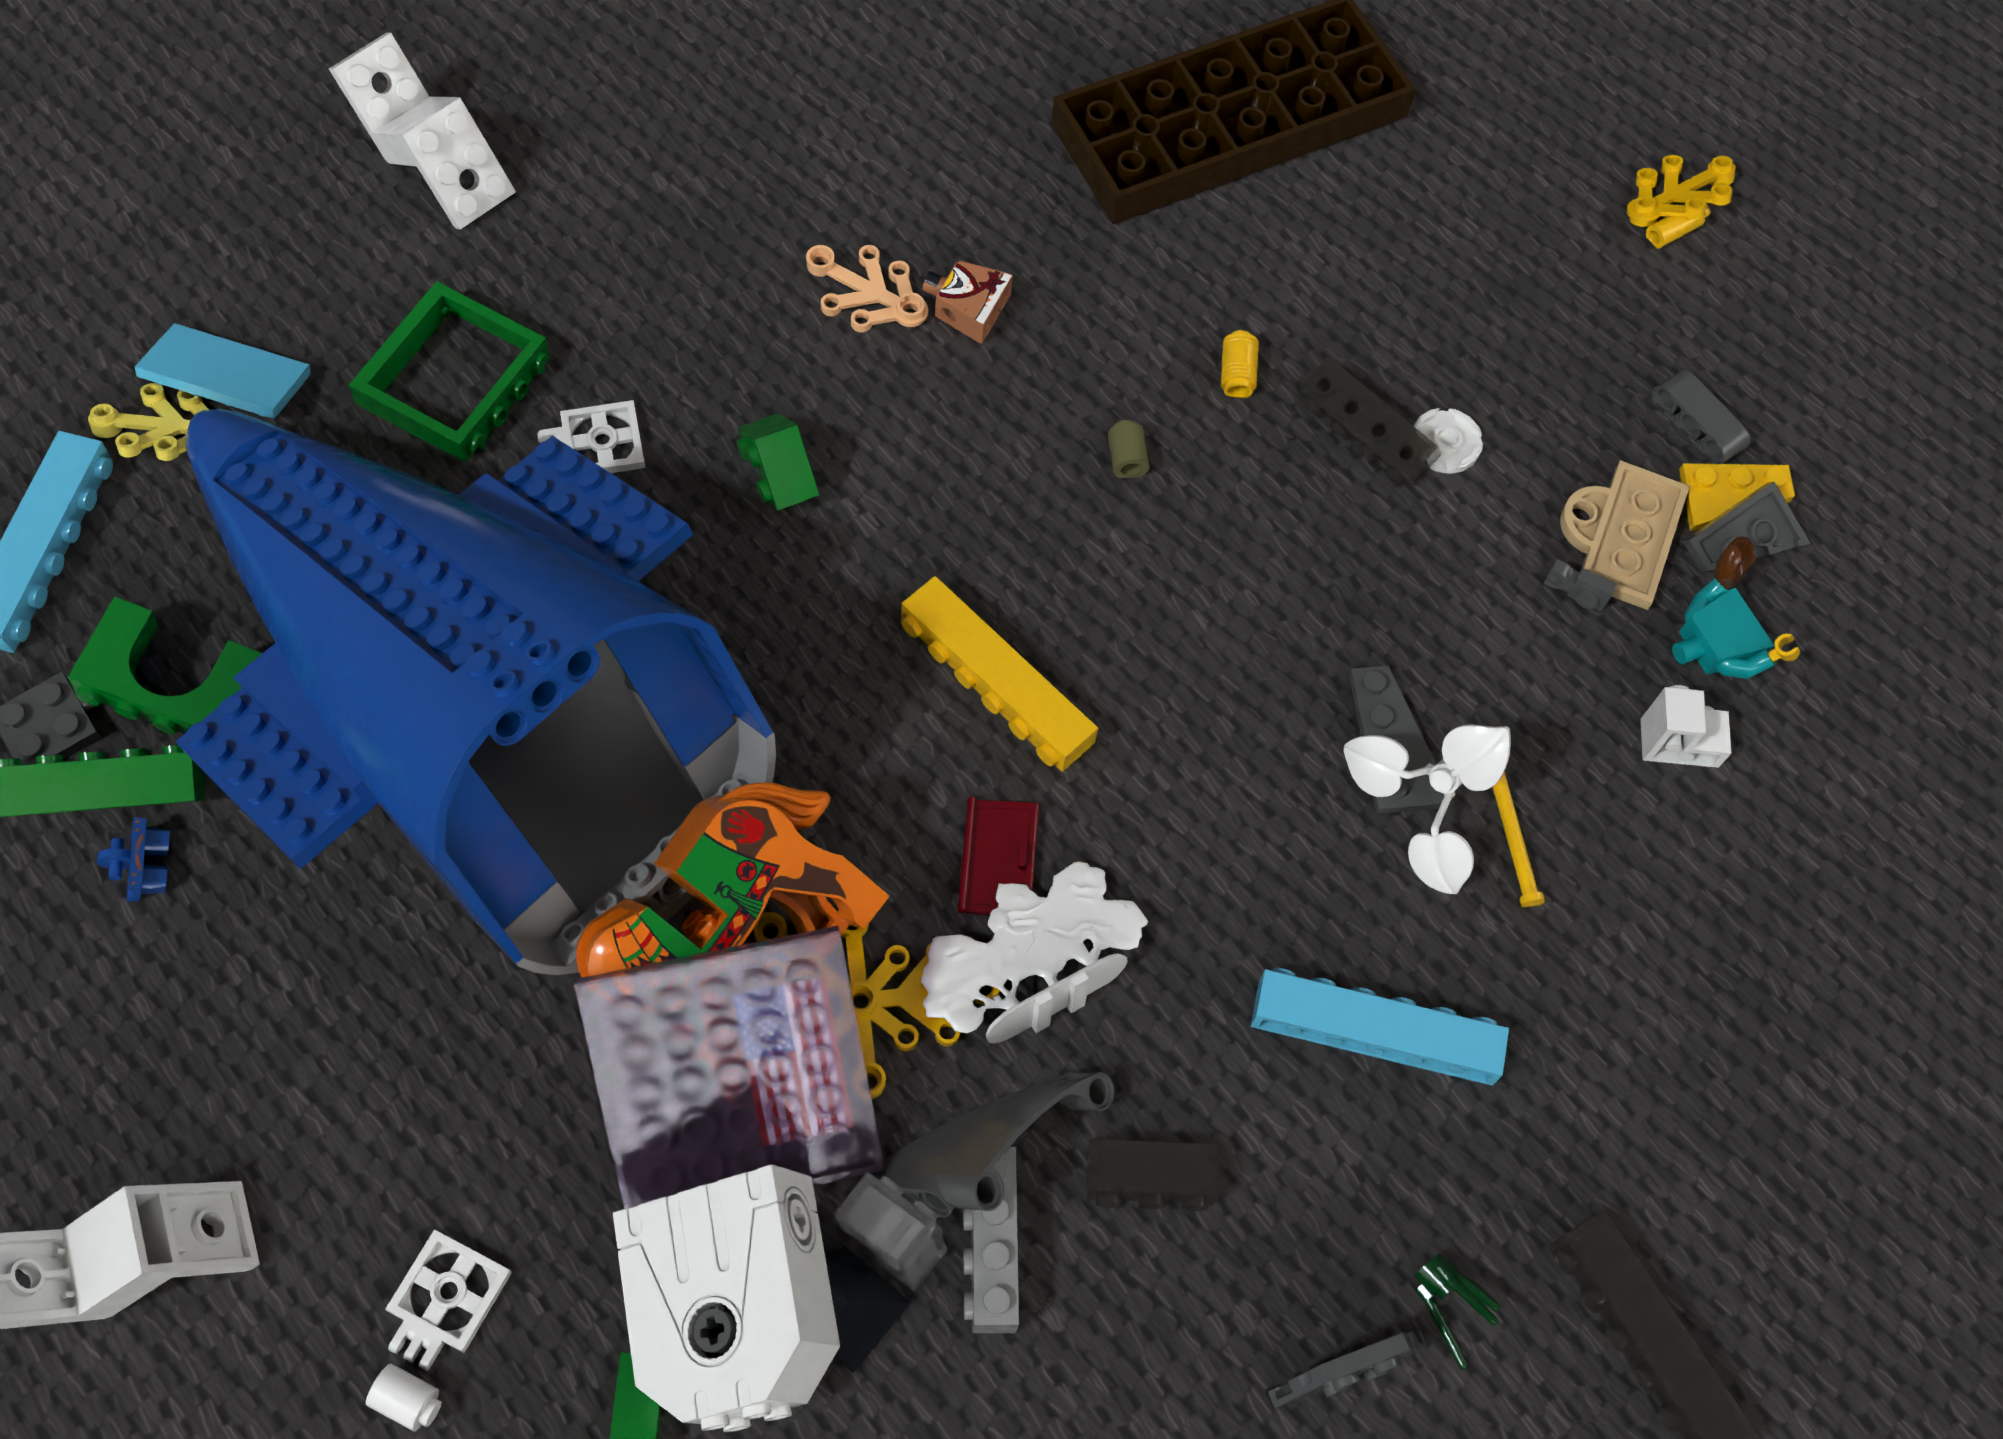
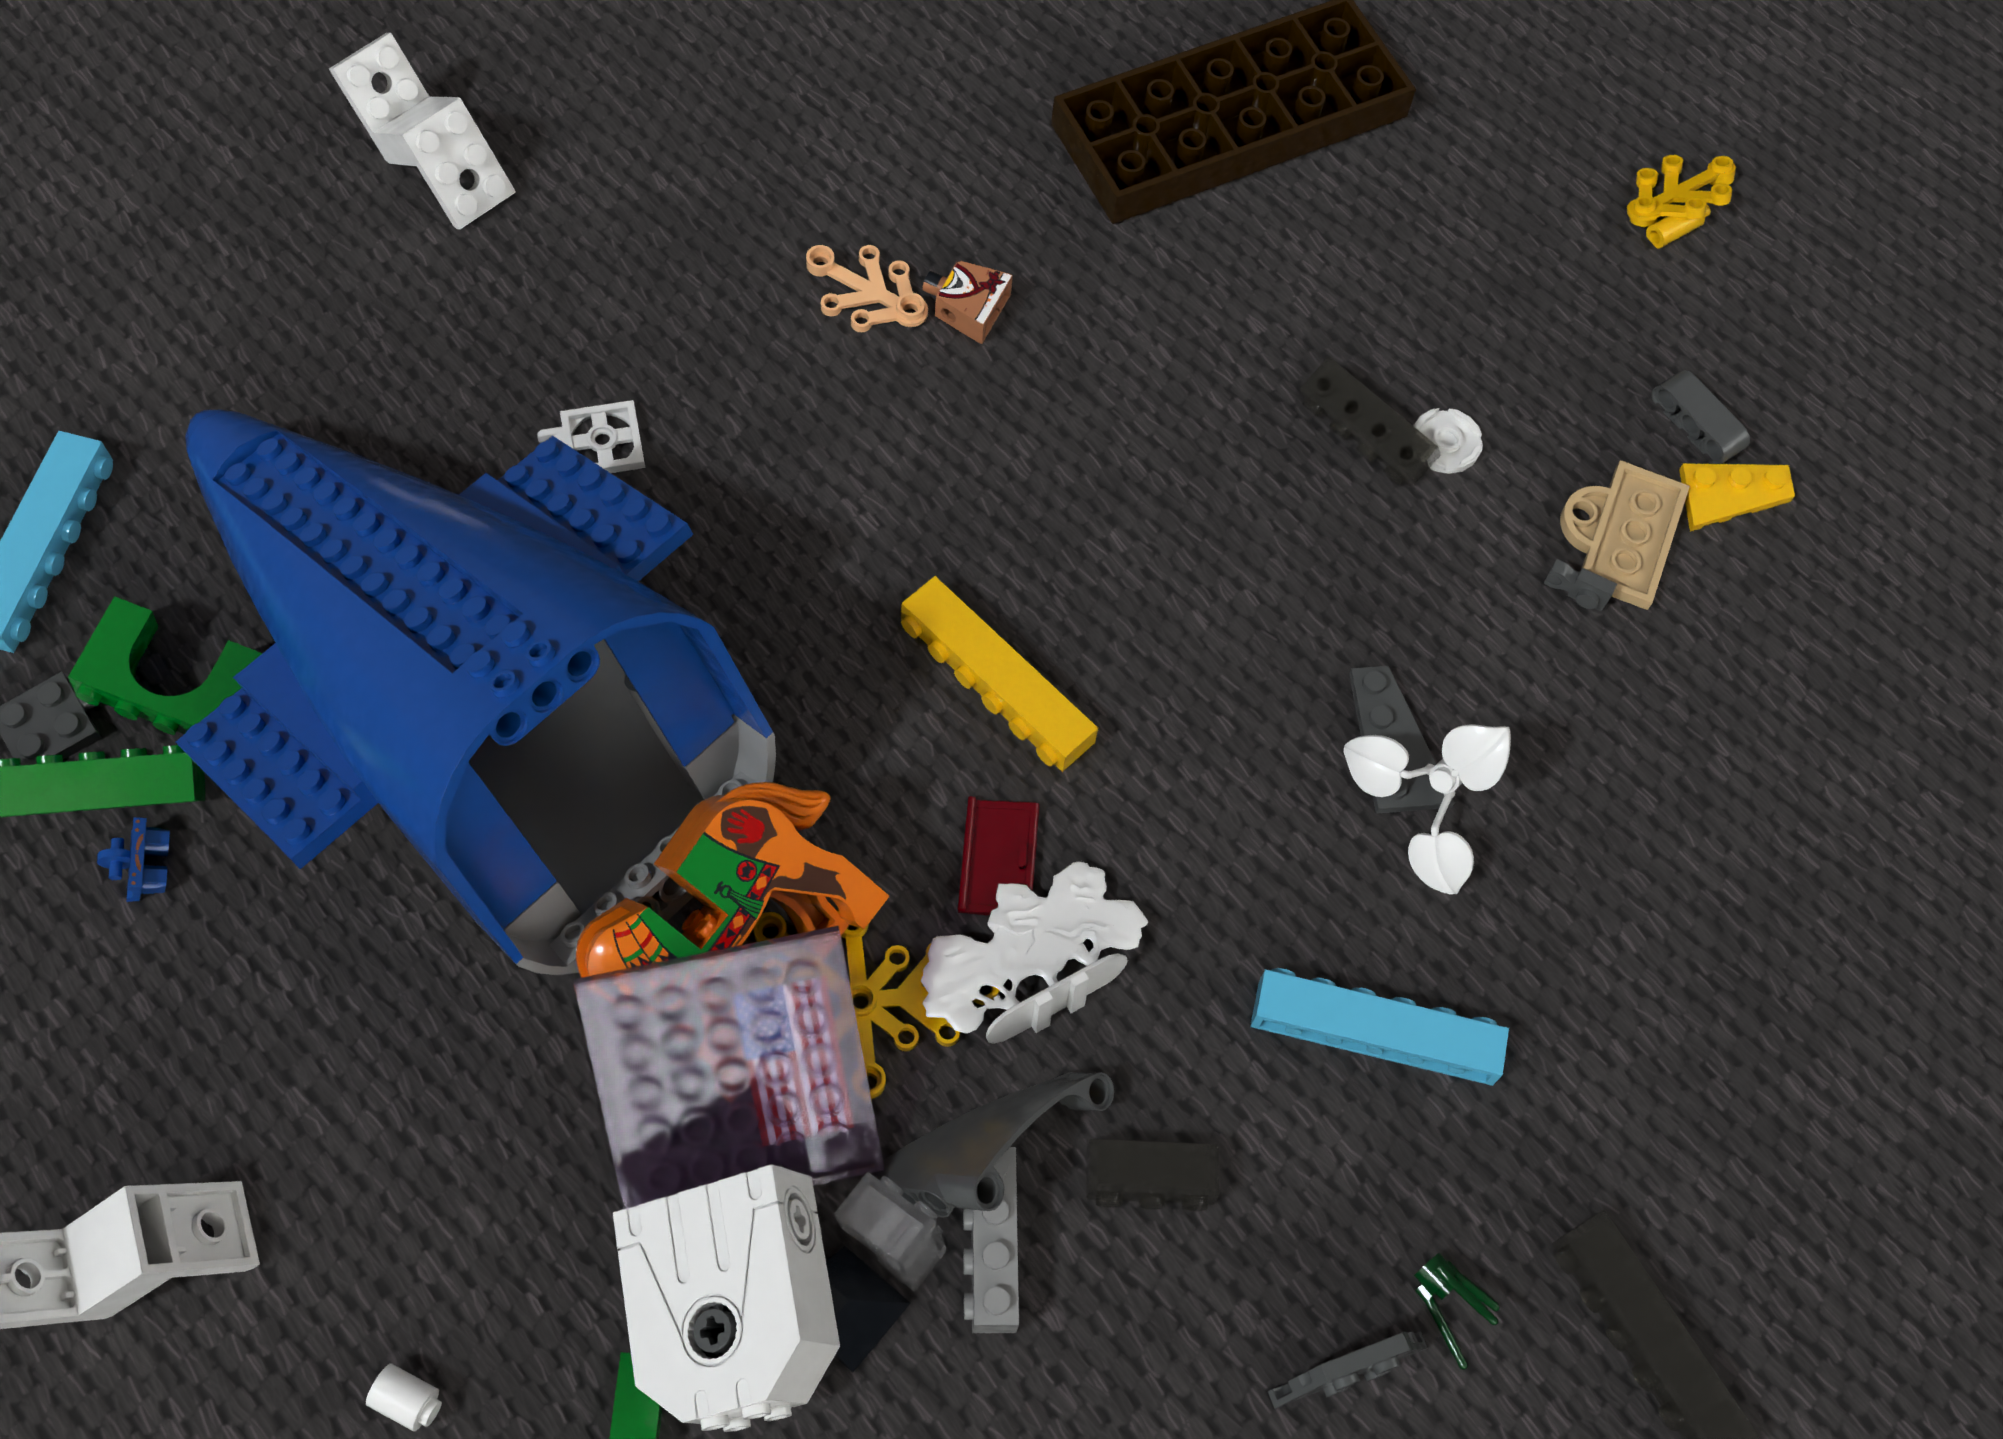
light yellow plant [88,383,209,461] -> none
medium azure tile [135,323,311,419] -> none
green window [348,281,550,463] -> none
white piece [385,1229,512,1371] -> none
green brick [736,413,819,510] -> none
olive brick [1108,420,1150,478] -> none
yellow head [1221,330,1259,398] -> none
yellow bar [1490,726,1545,908] -> none
white brick [1641,685,1731,768] -> none
teal torso [1672,537,1800,679] -> none
dark grey wing [1682,482,1811,572] -> none

